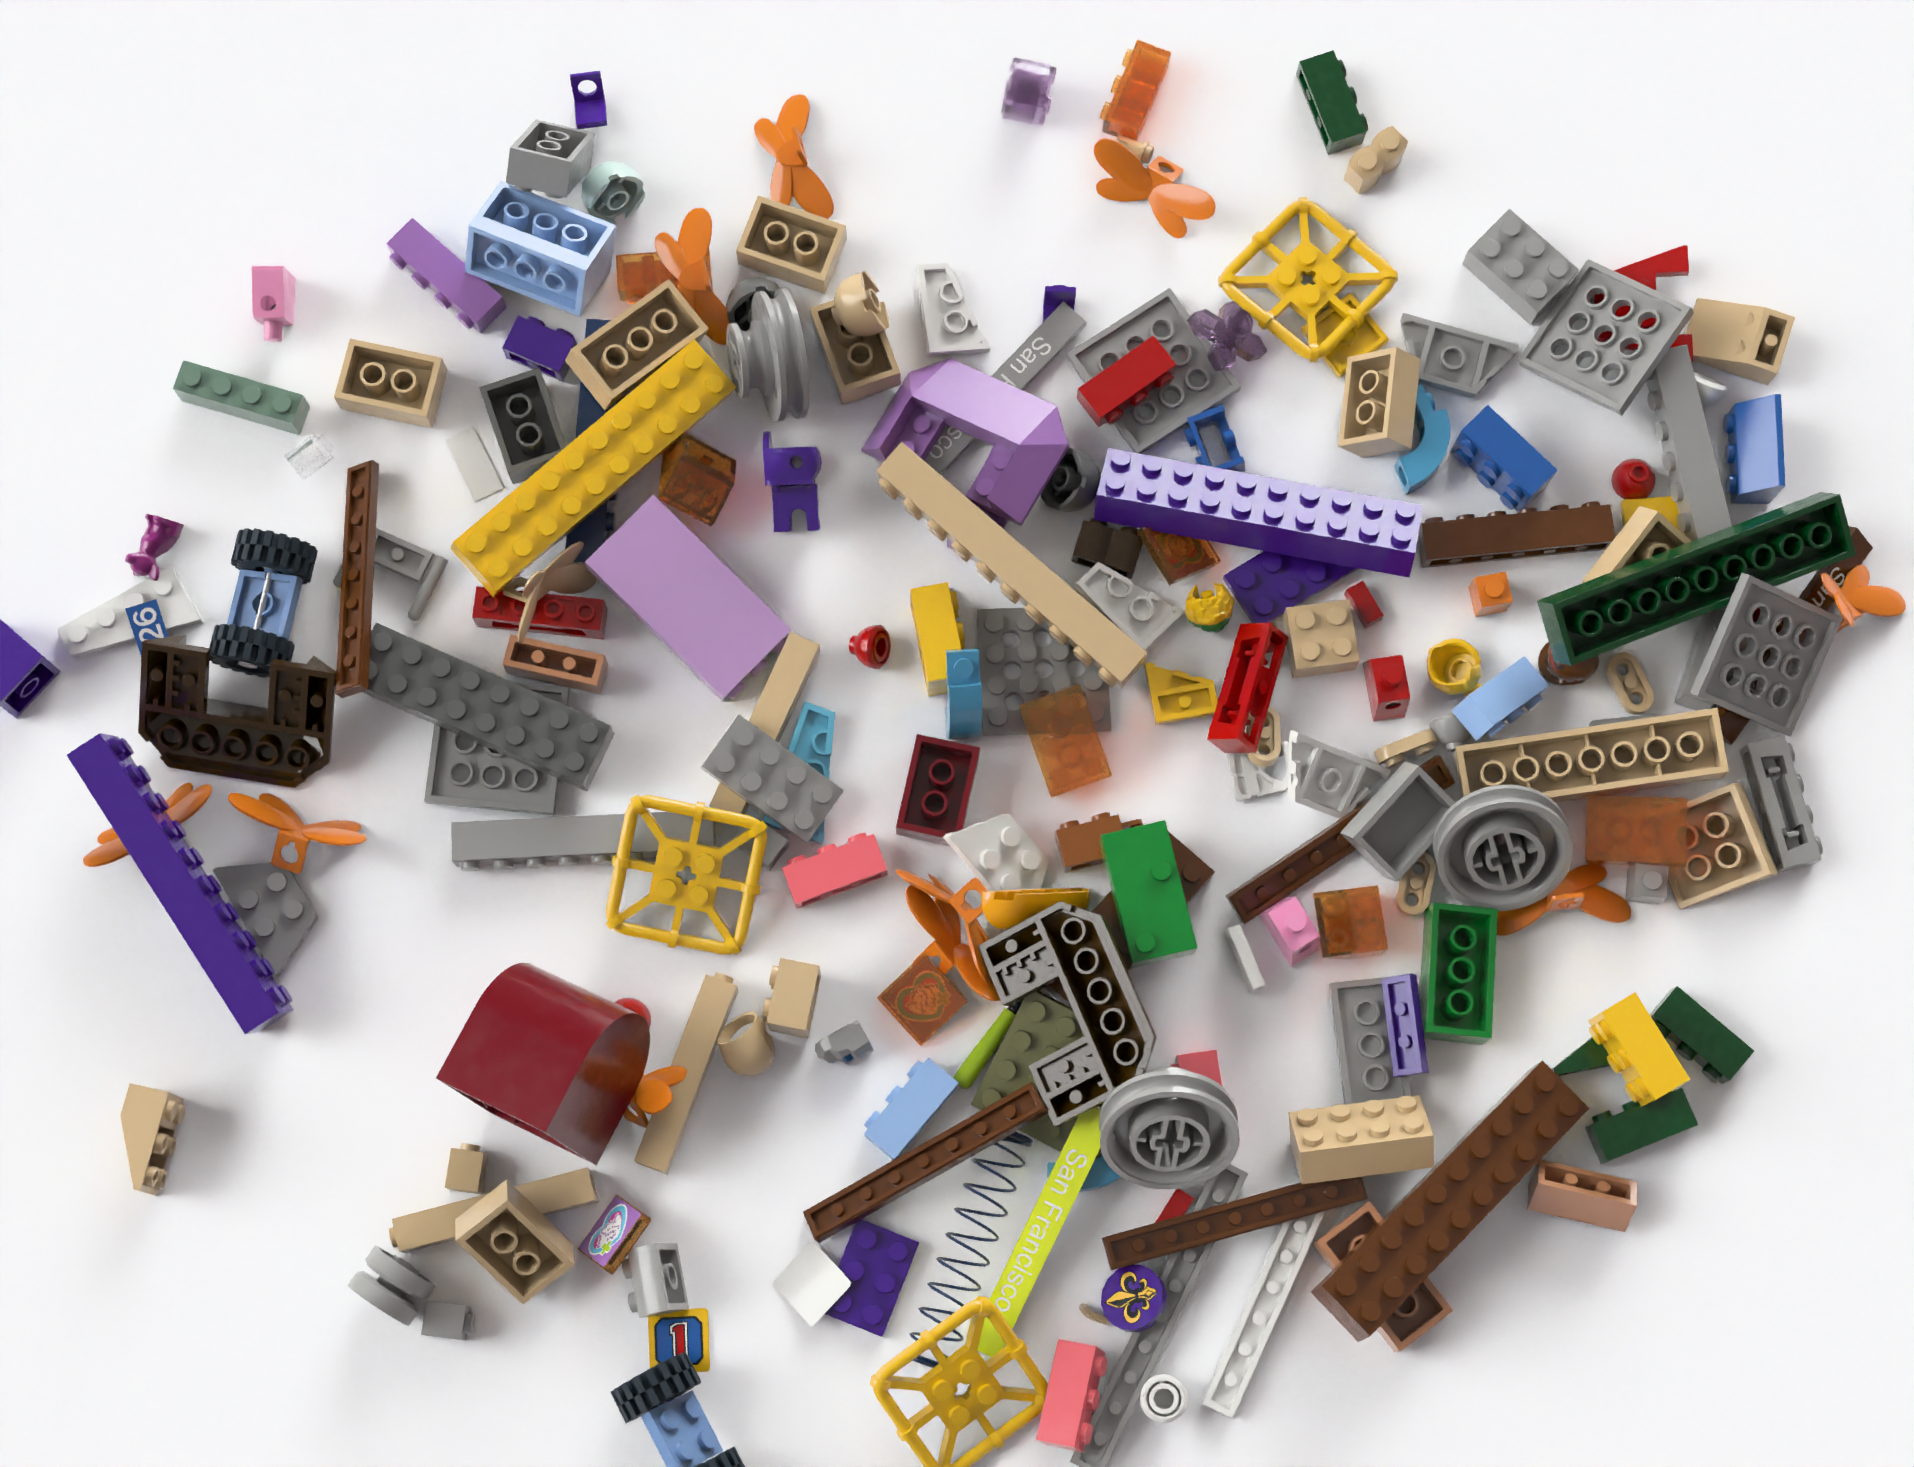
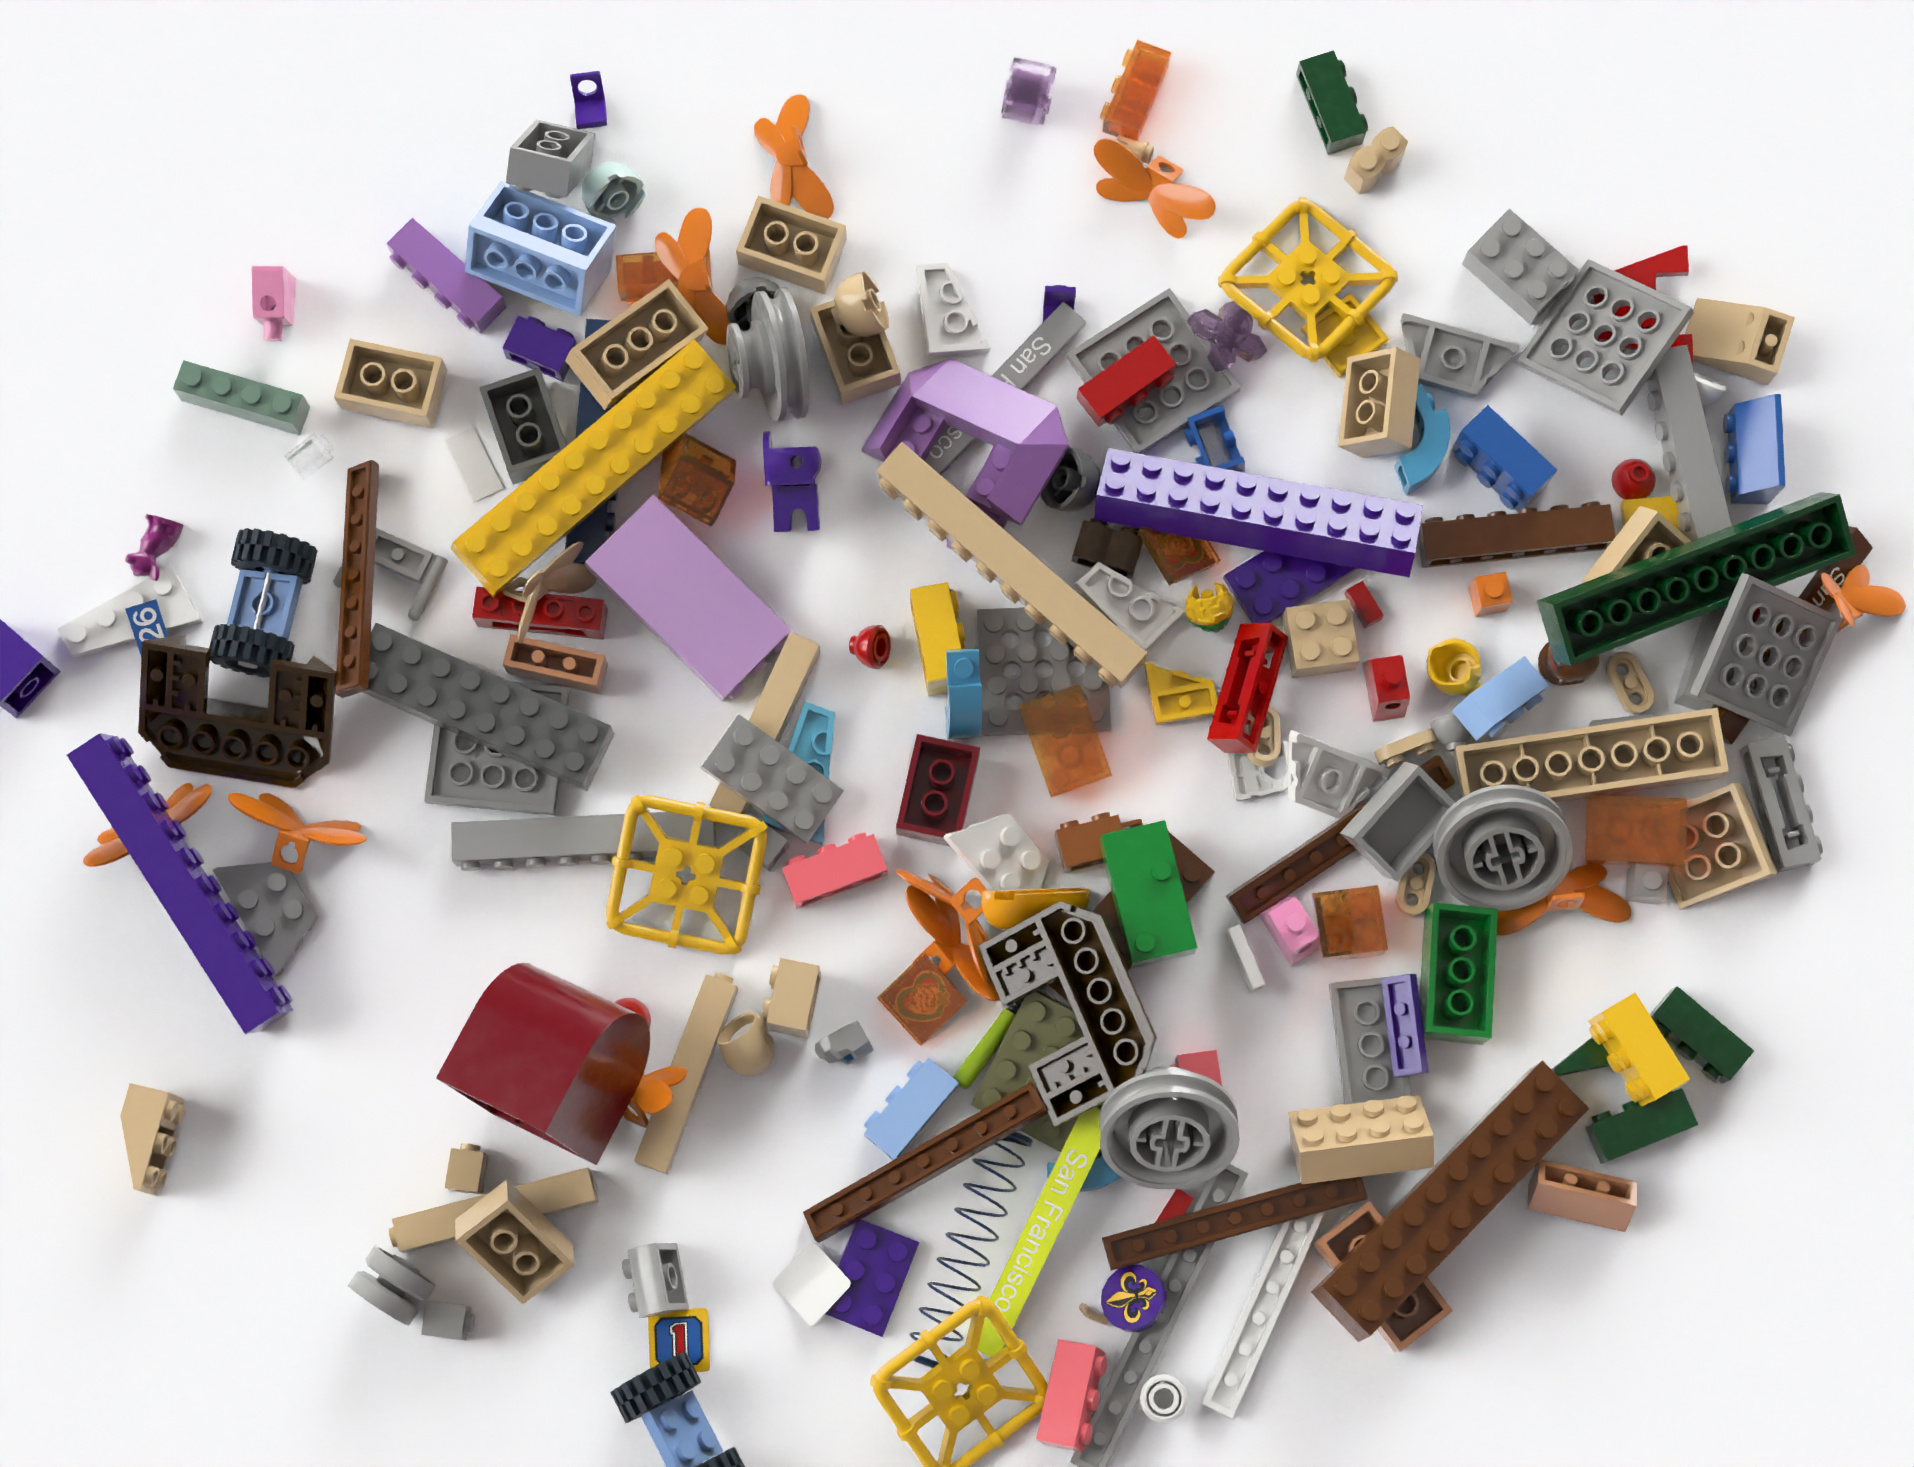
tile [577,1194,652,1275] -> none

